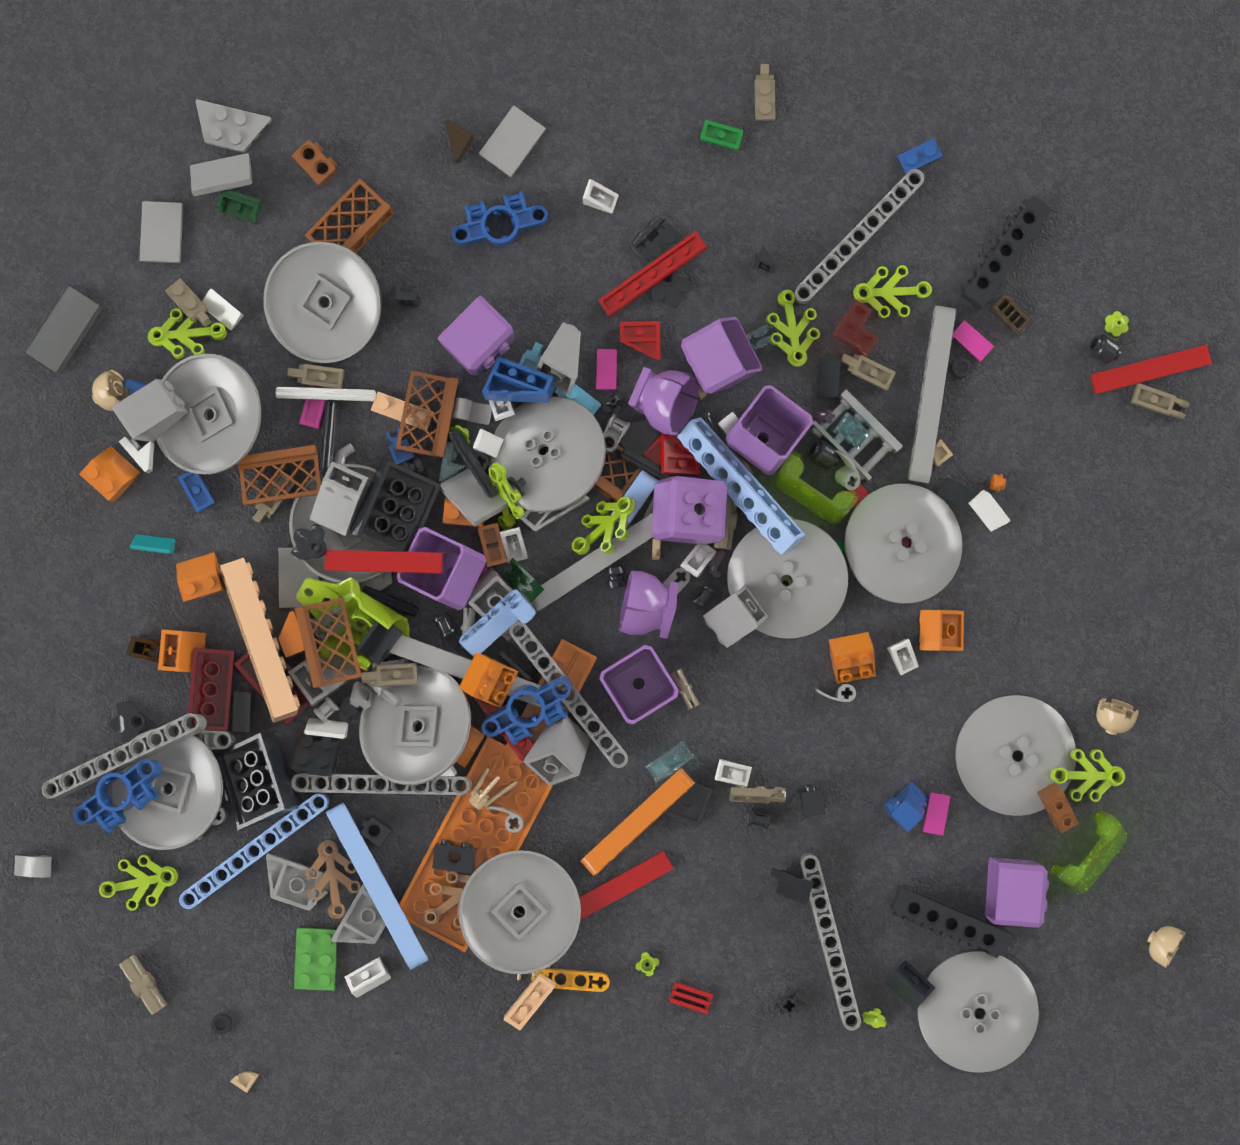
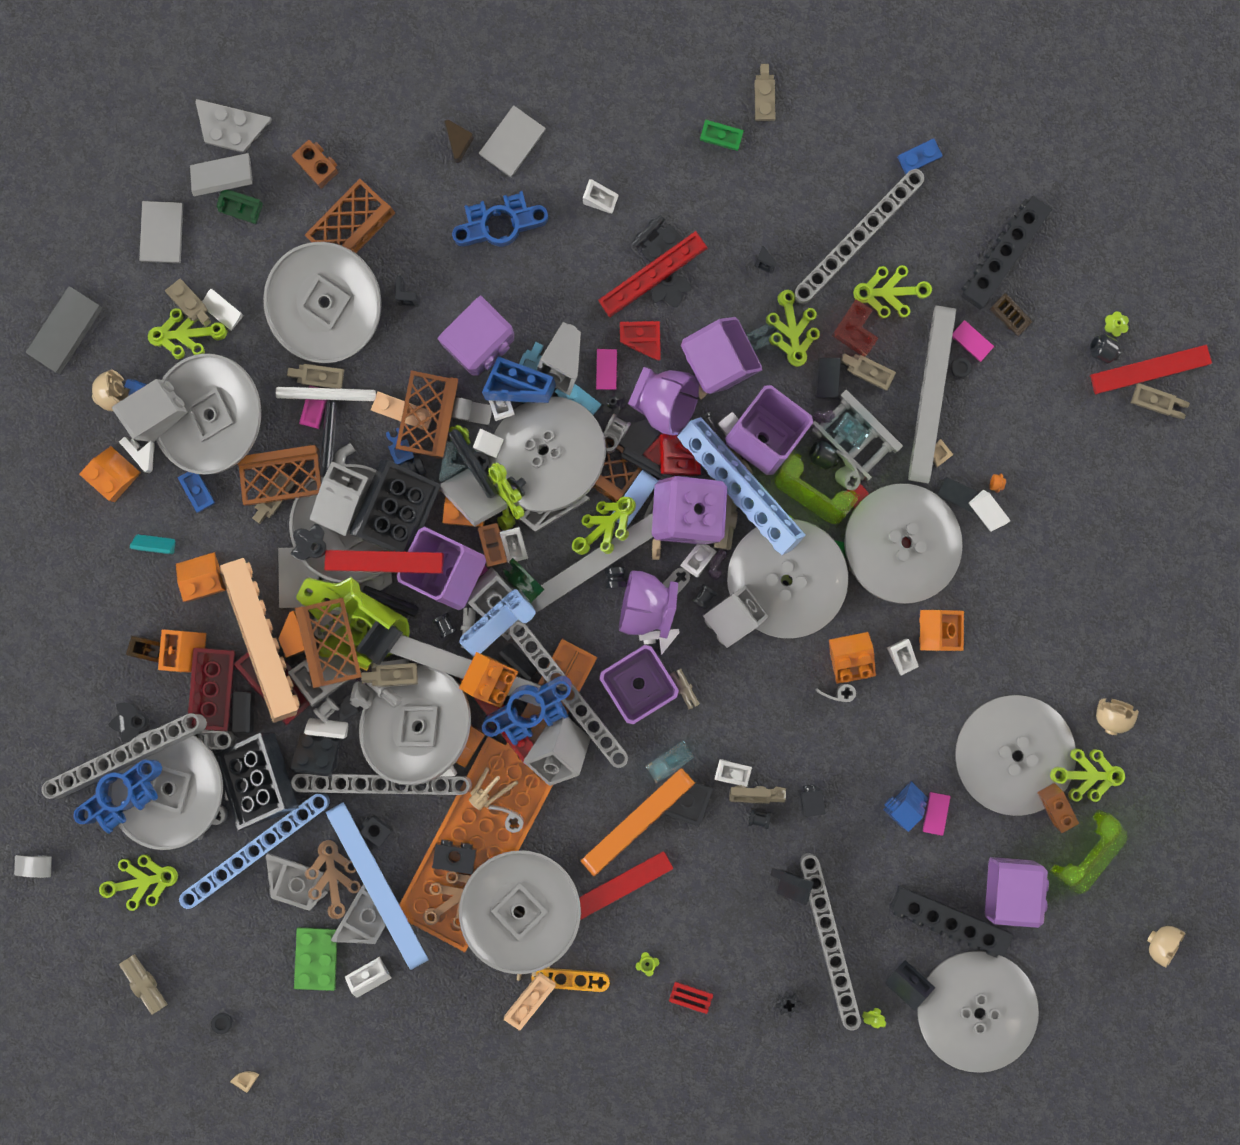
none -> white slope [639,629,679,655]

